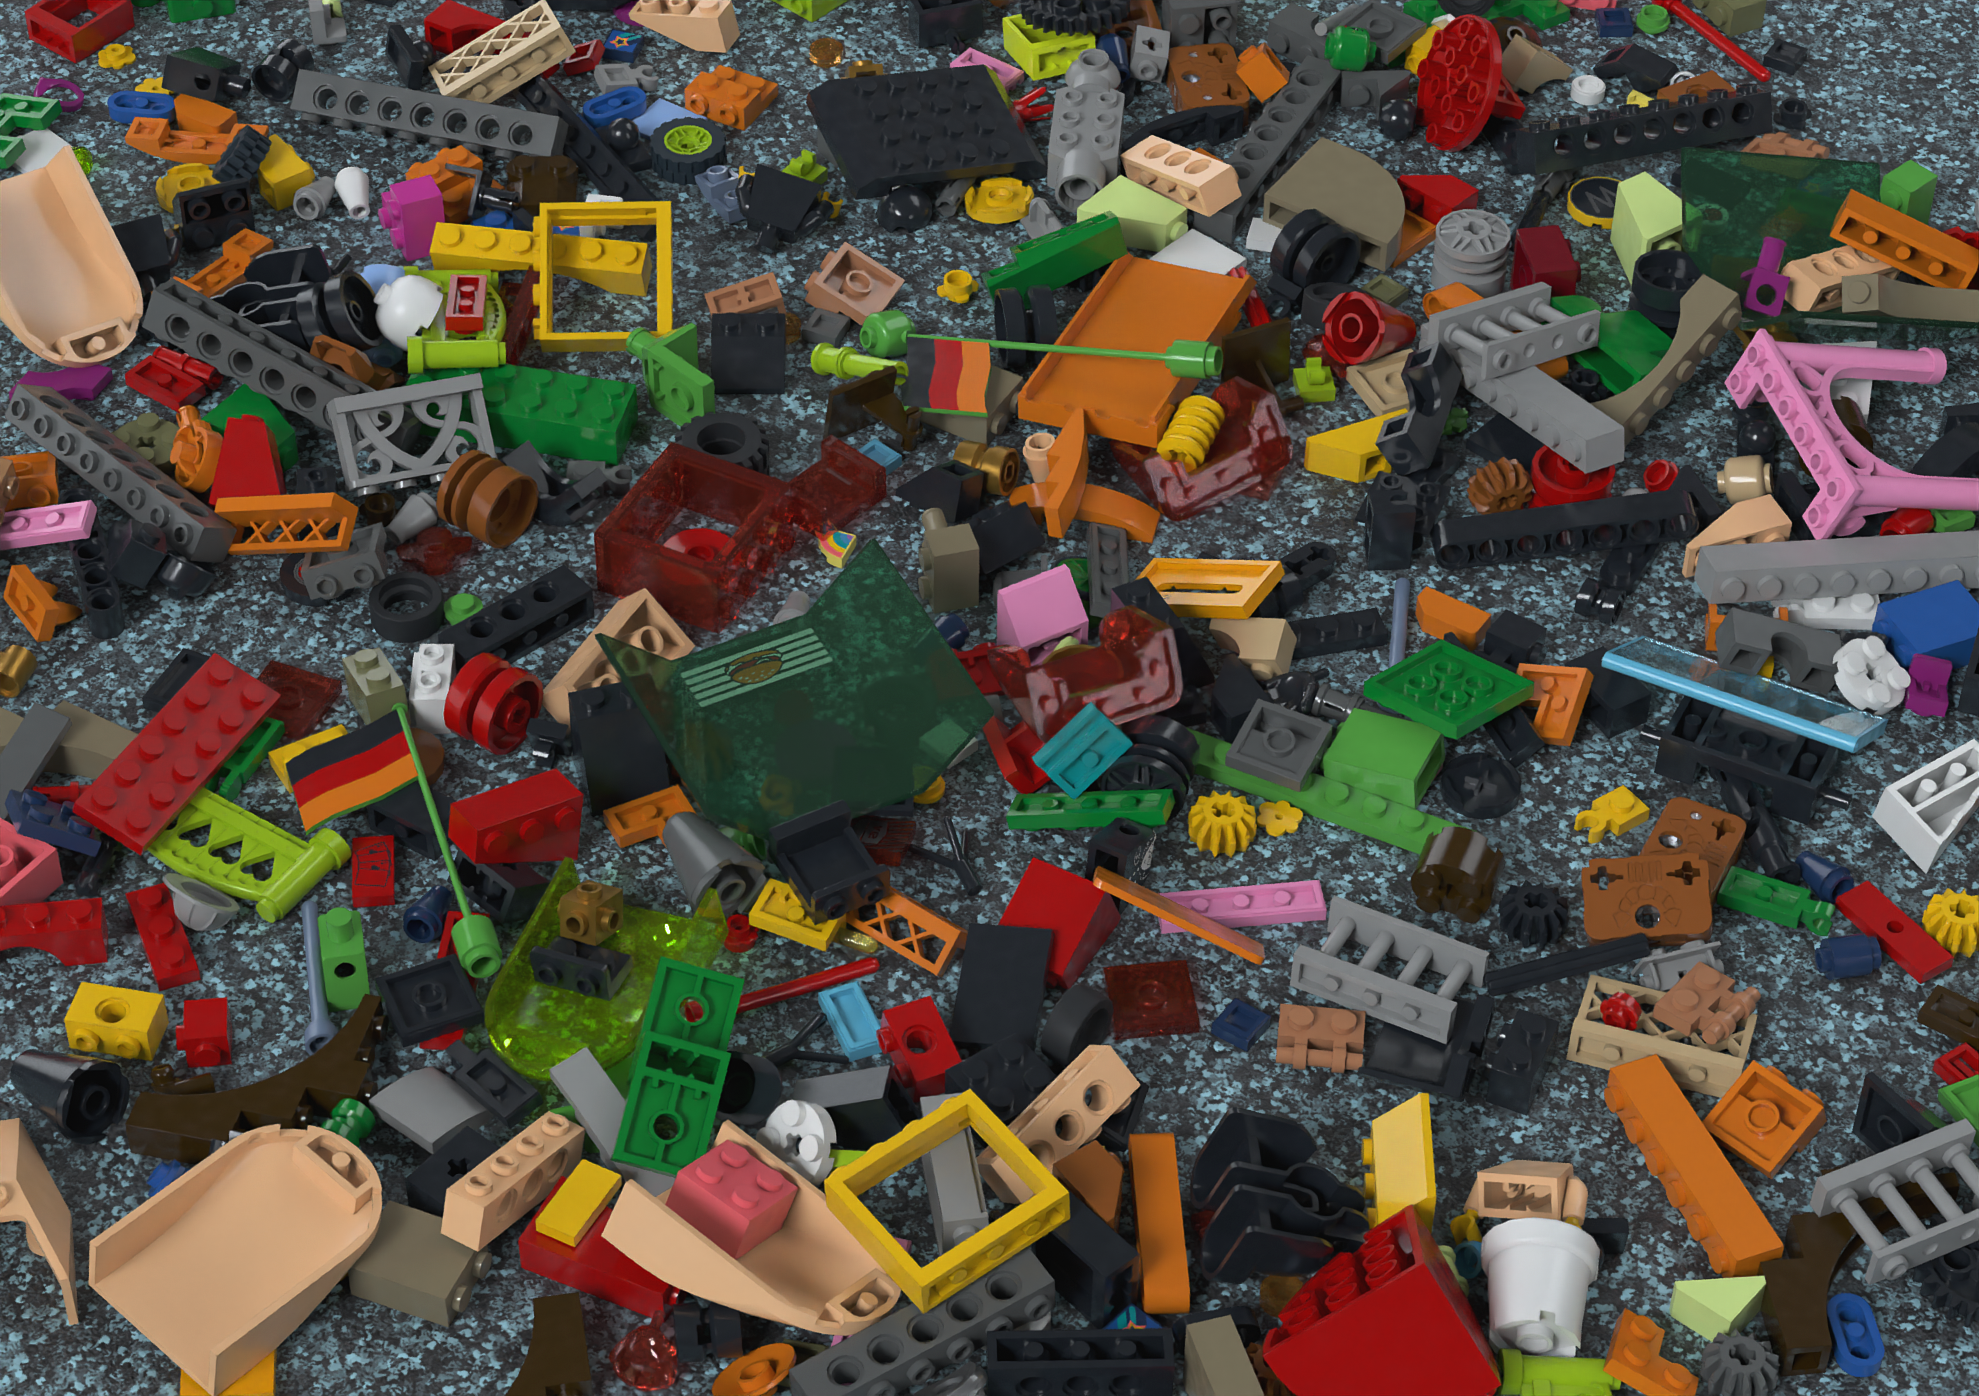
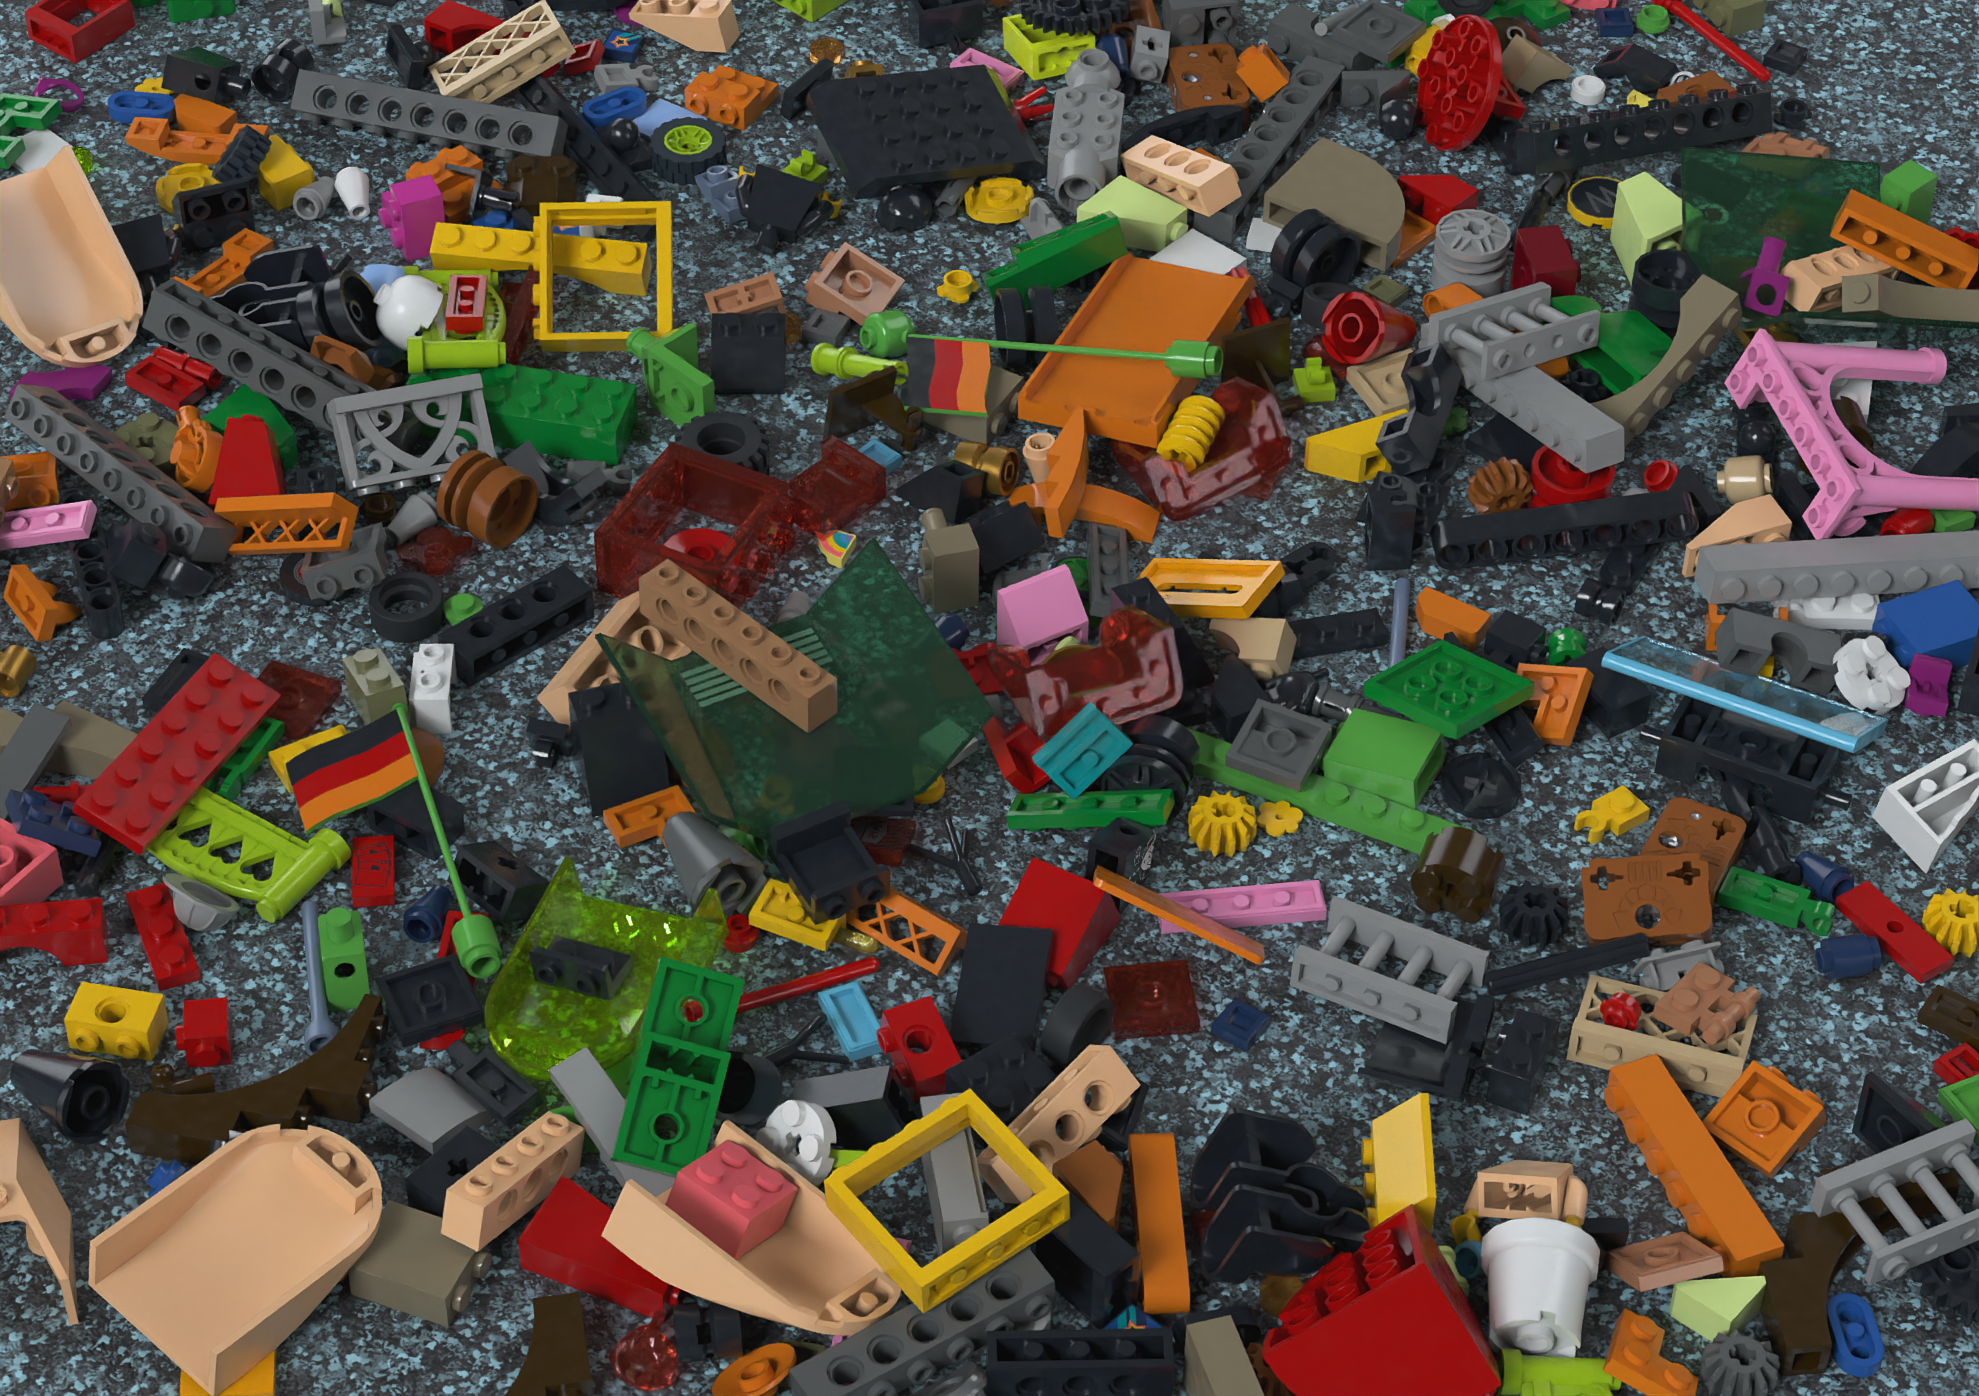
yellow plant [98,44,136,69] -> none
green wheel [320,1098,376,1148] -> none
red wheel [443,653,544,755] -> none
red wedge [448,768,584,864] -> none
yellow tile [535,1159,622,1247] -> none
pearl gold brick [557,880,623,946] -> none
nougat plate [1276,1004,1366,1074] -> none
green head [1324,25,1376,72] -> none
none -> medium nougat brick [639,559,837,733]
none -> black tile [780,57,834,121]
none -> green wheel [1547,628,1587,666]
none -> nougat plate [1604,1231,1724,1292]

